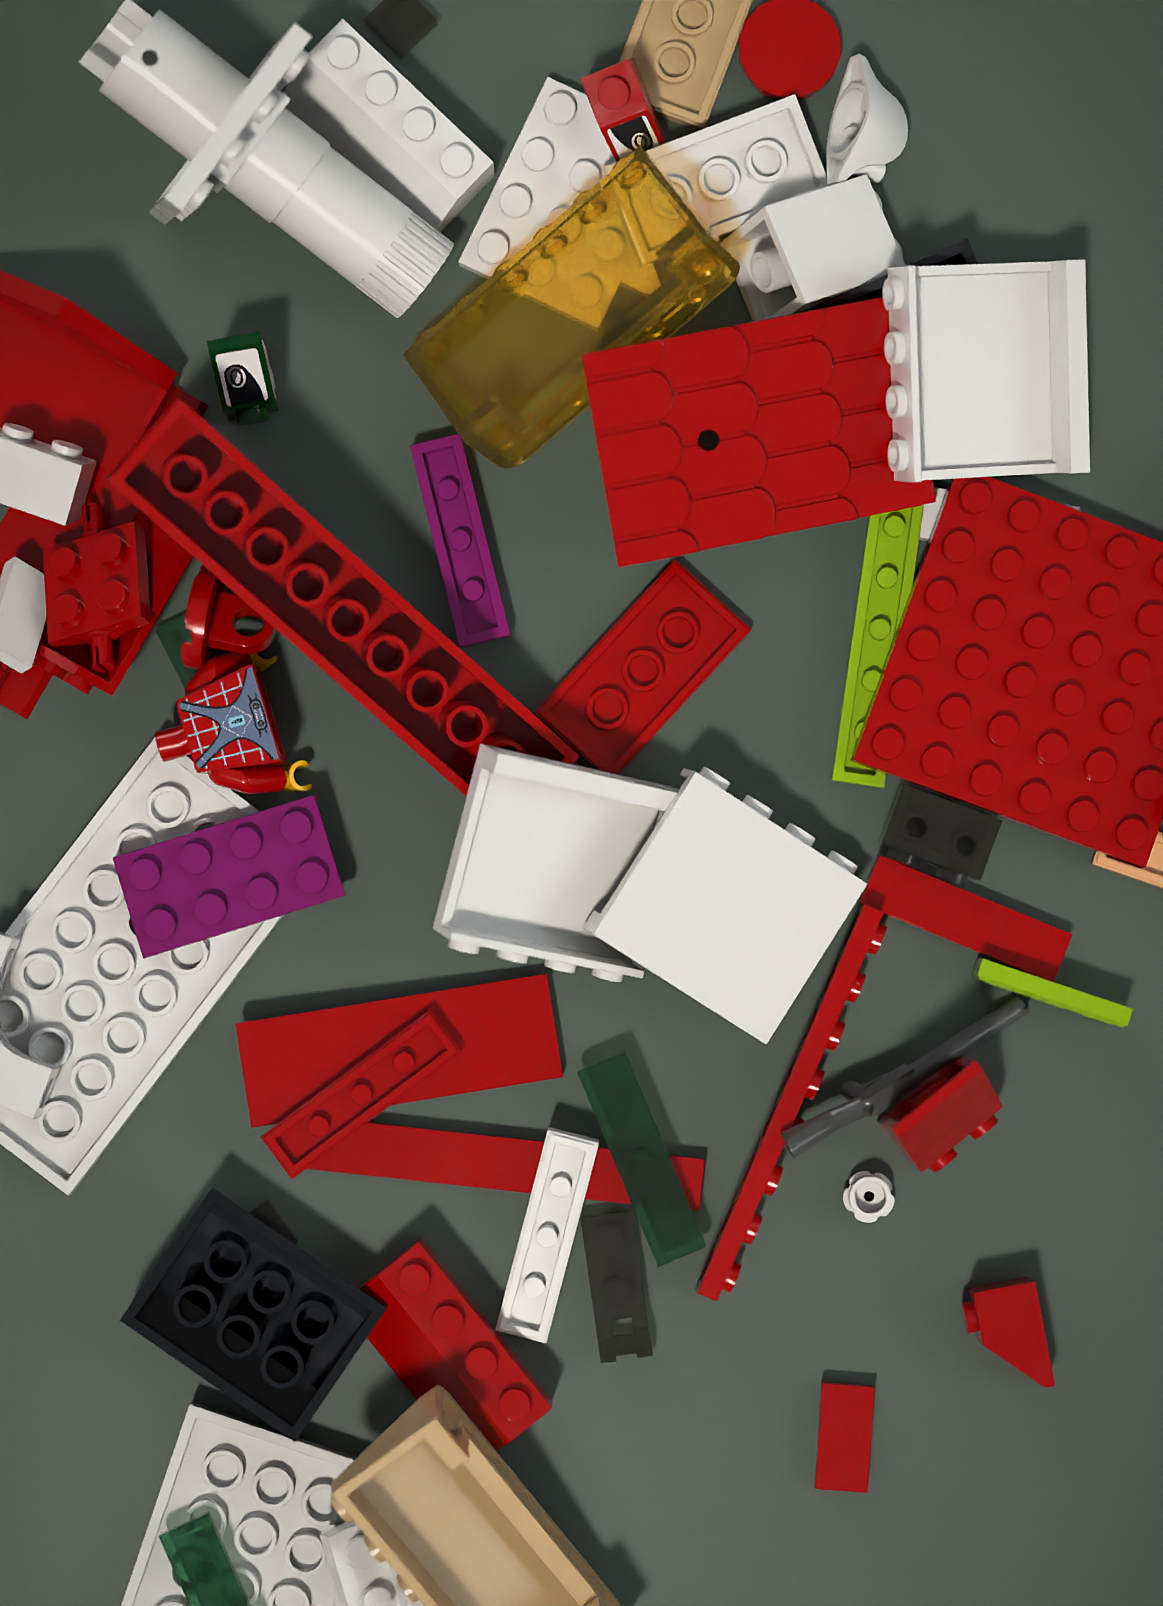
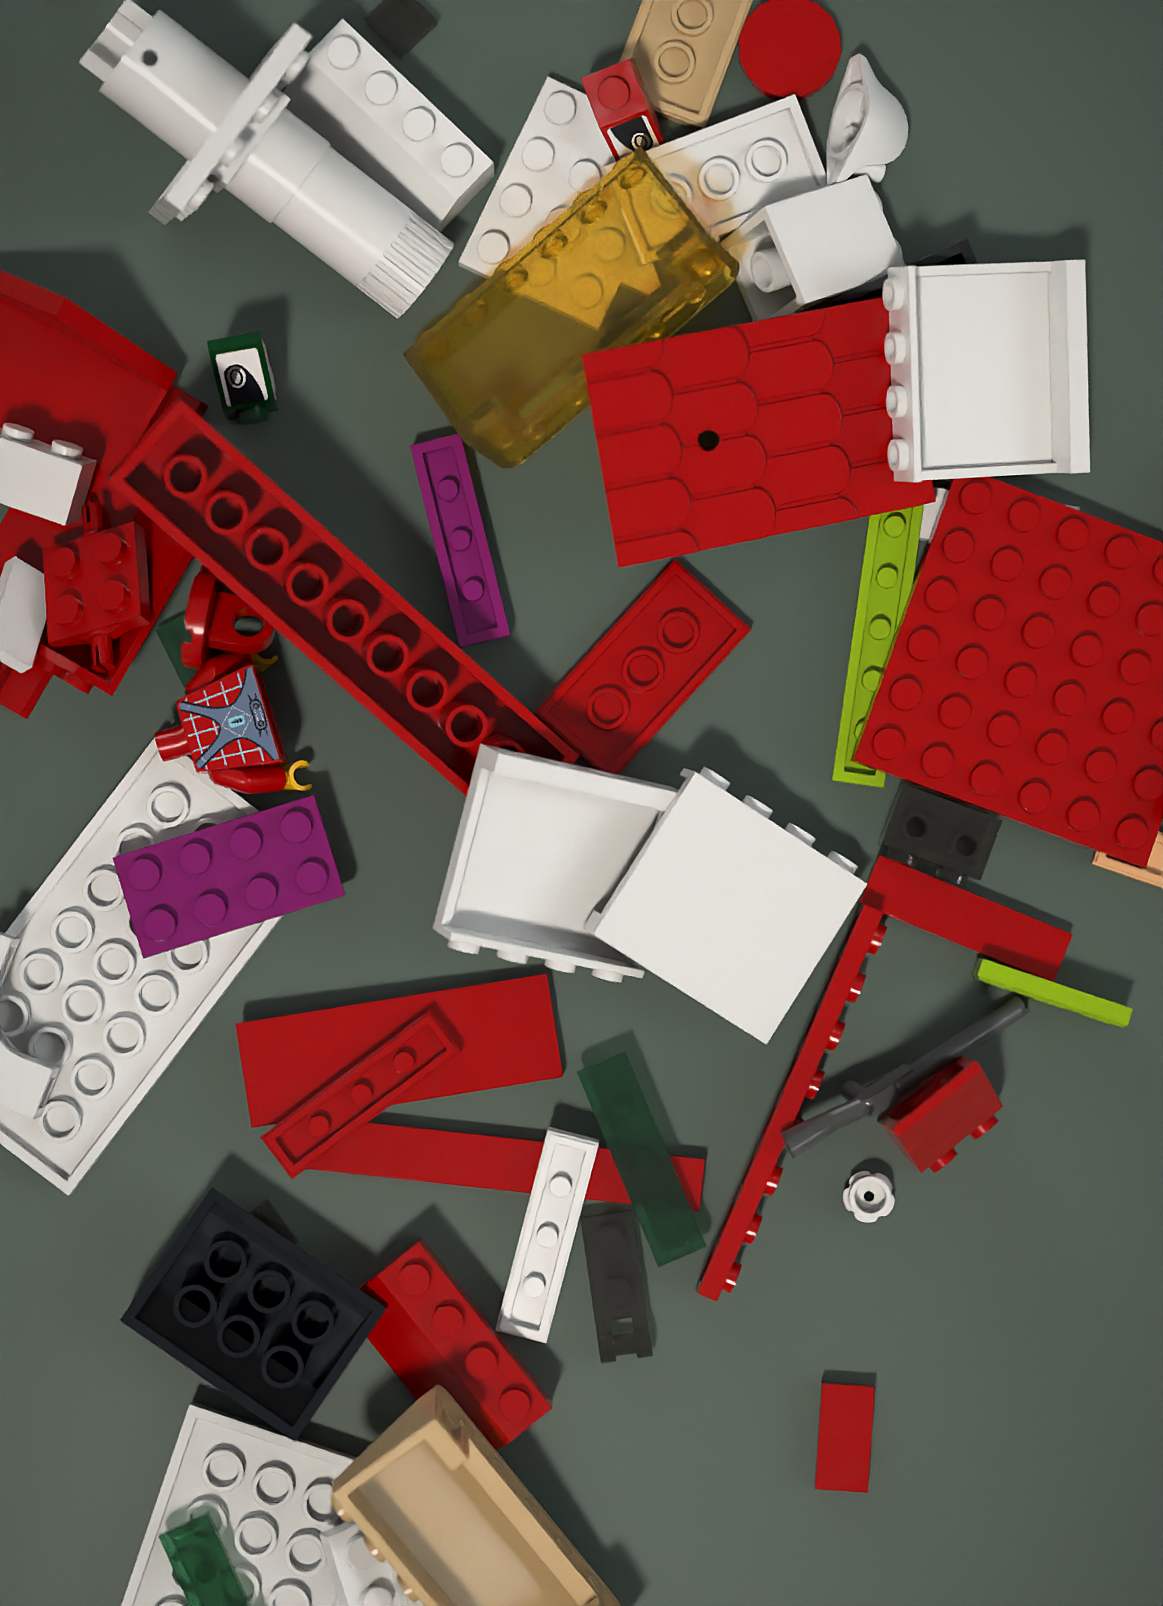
red slope [961,1276,1055,1388] -> none

